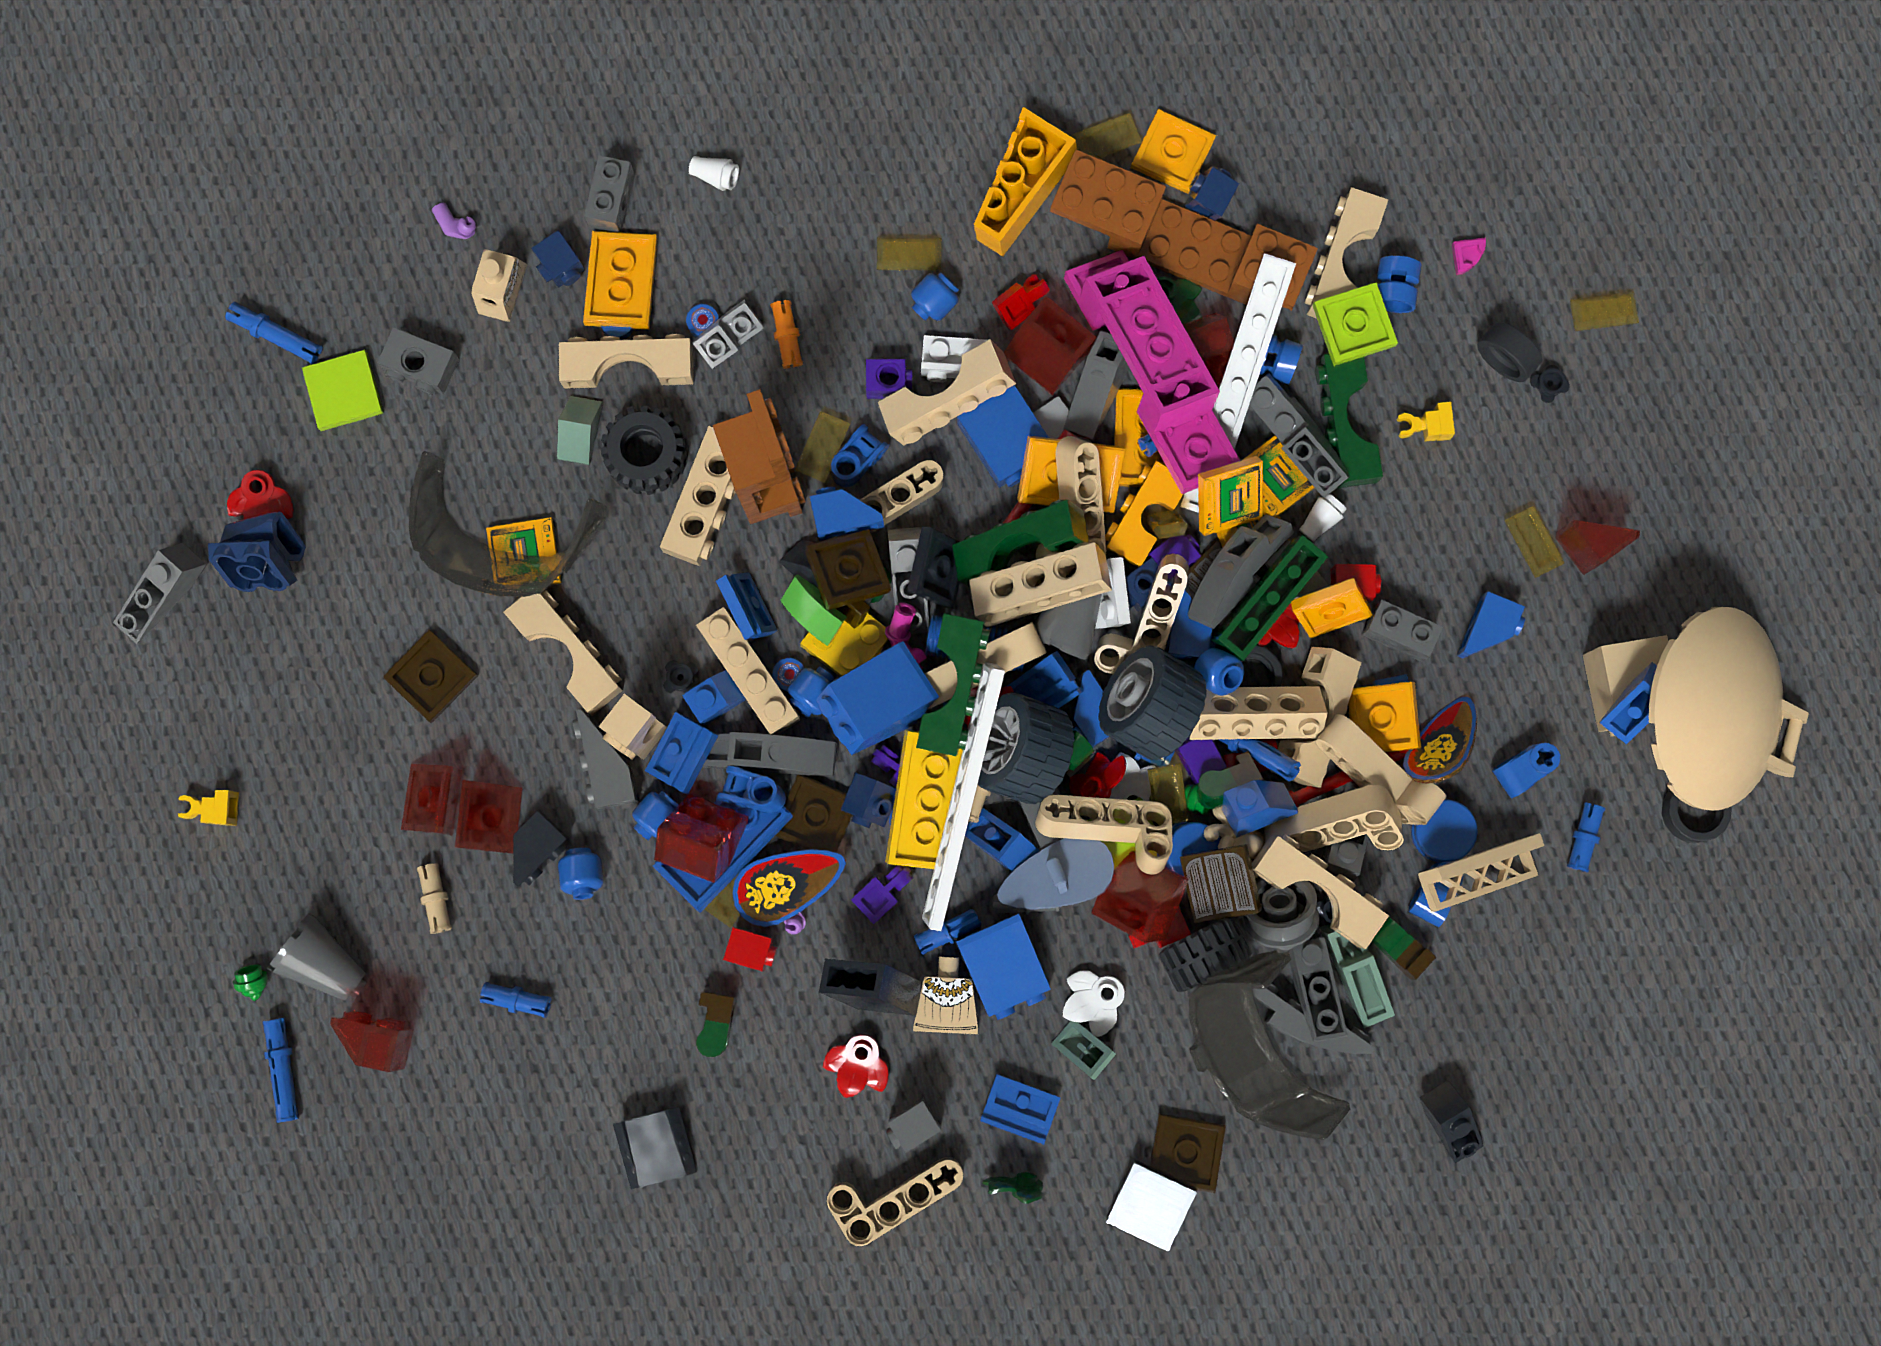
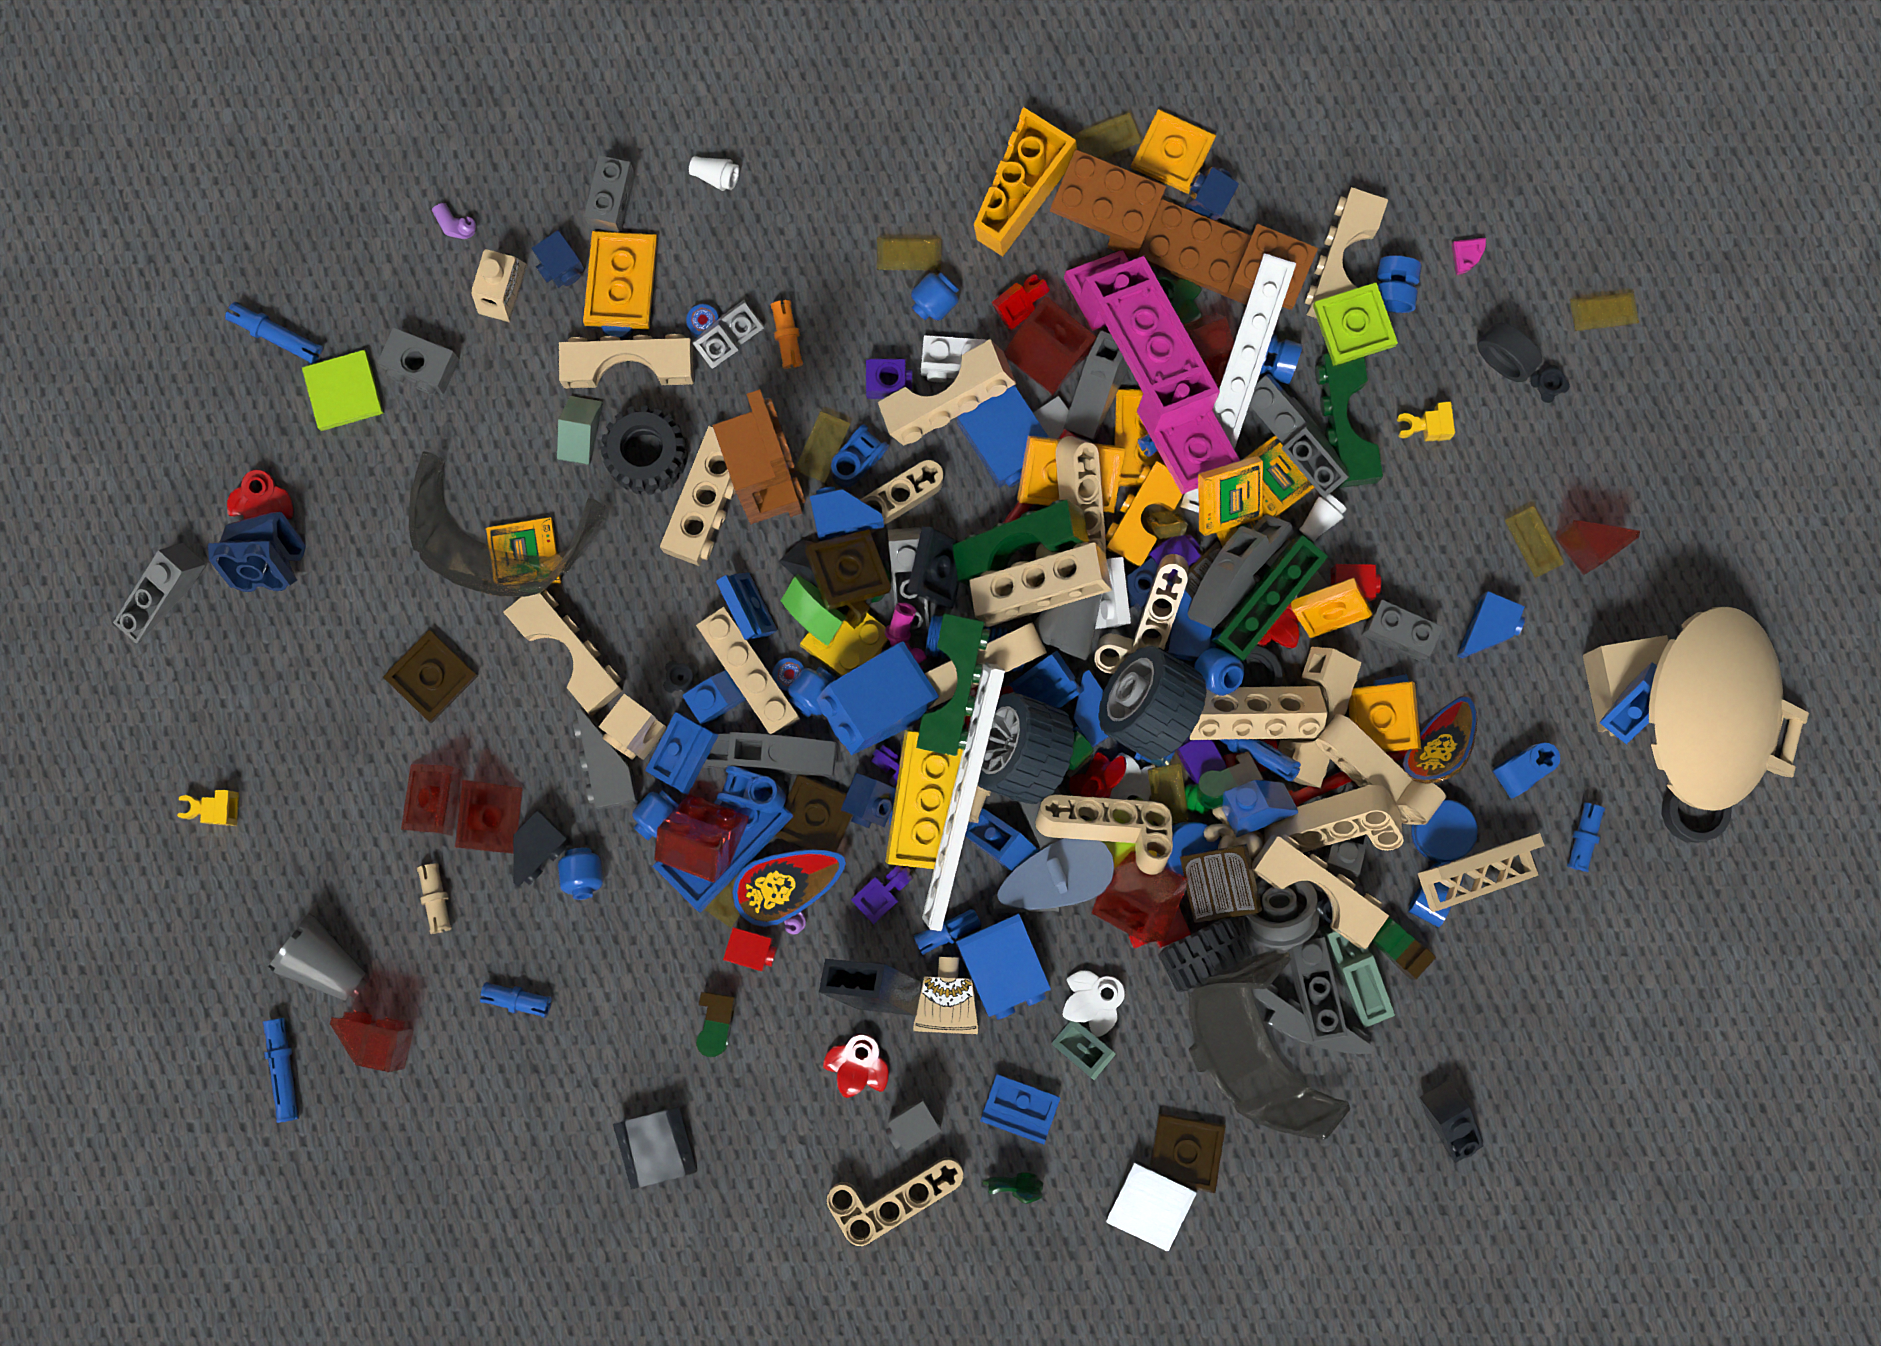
green plate [233,964,268,1001] -> none

